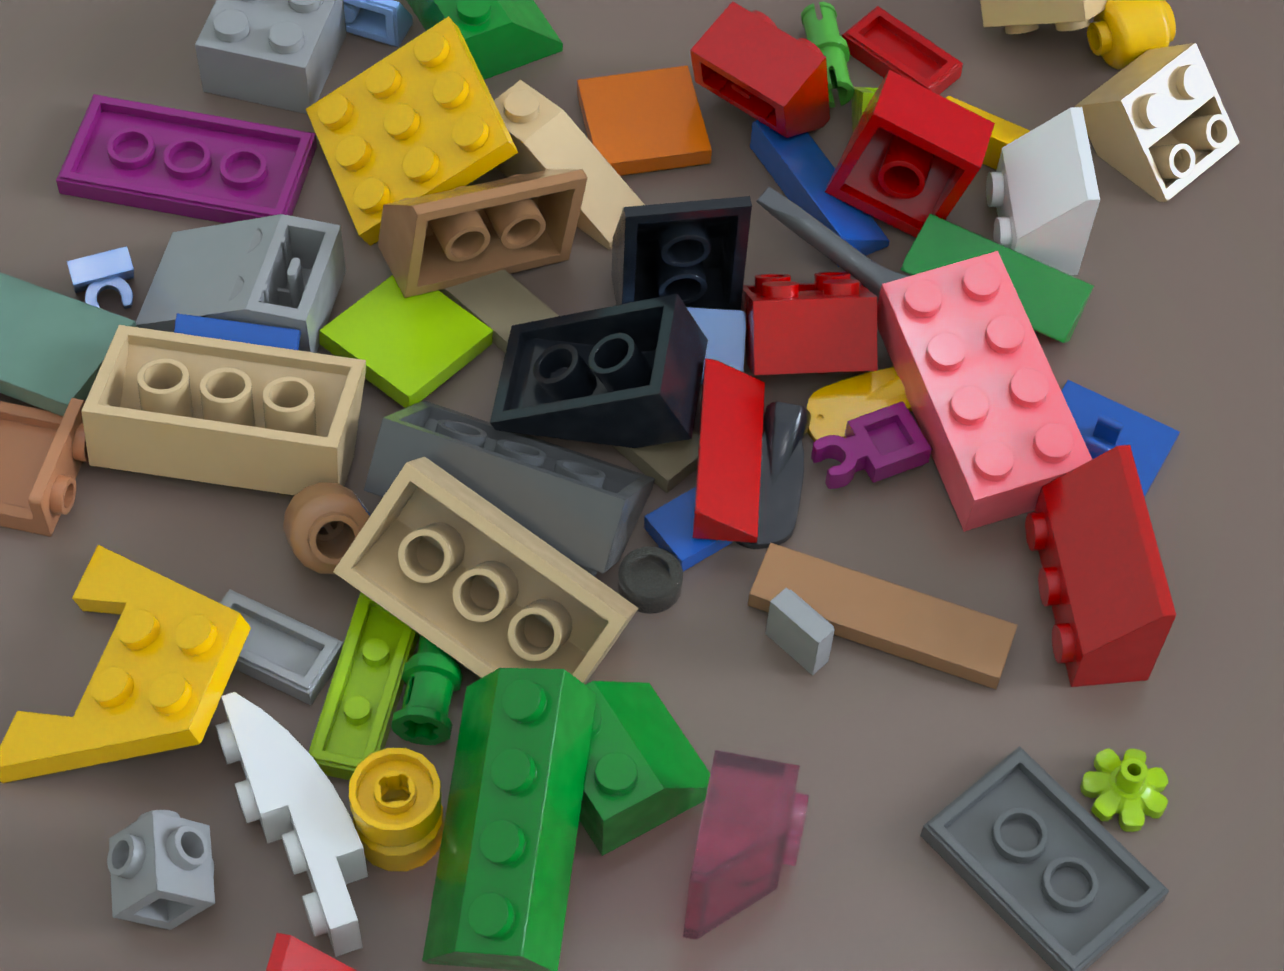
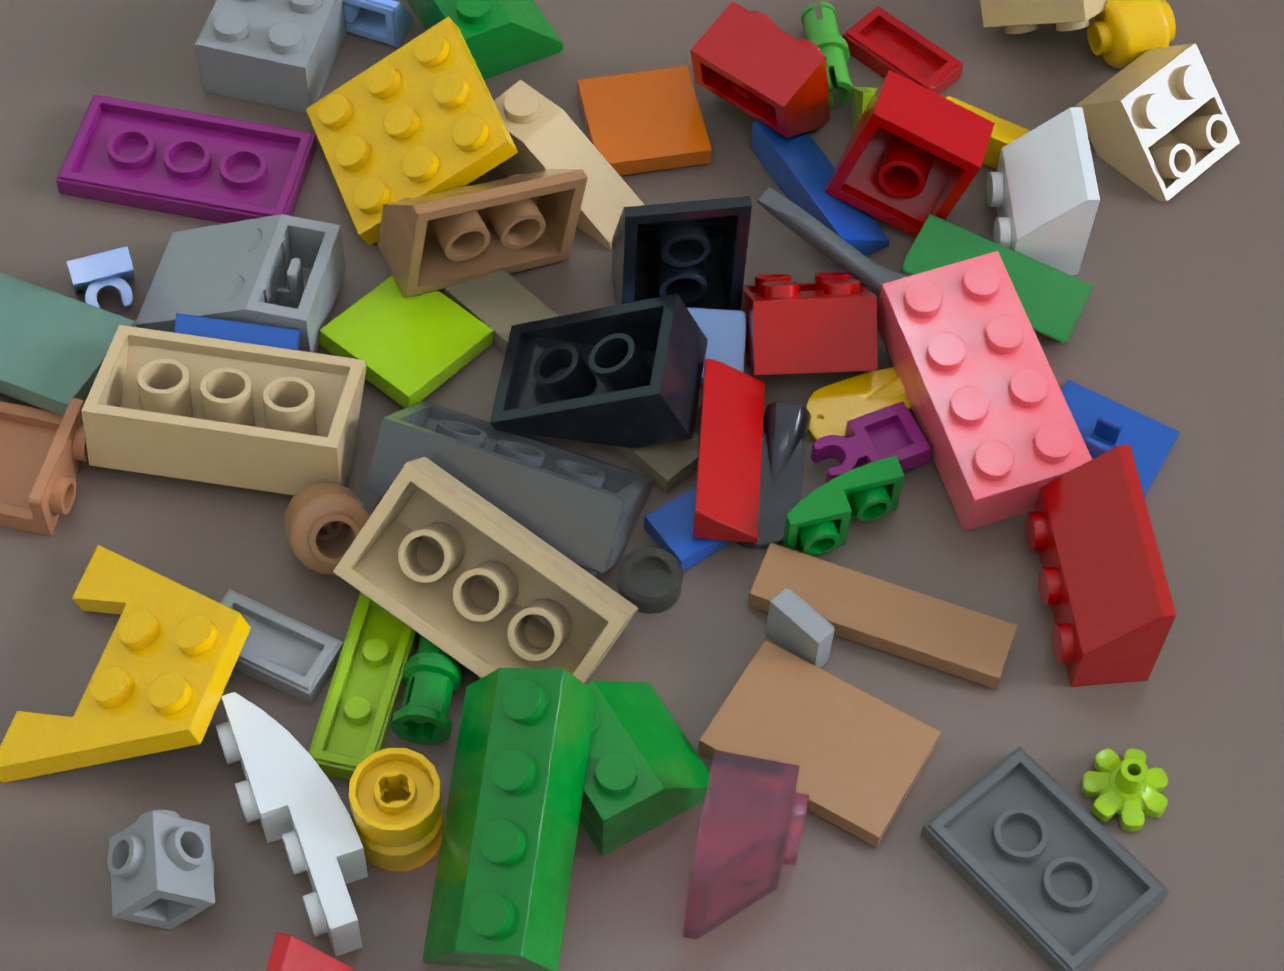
none -> medium nougat tile [698,639,941,848]
none -> green slope [782,456,905,557]

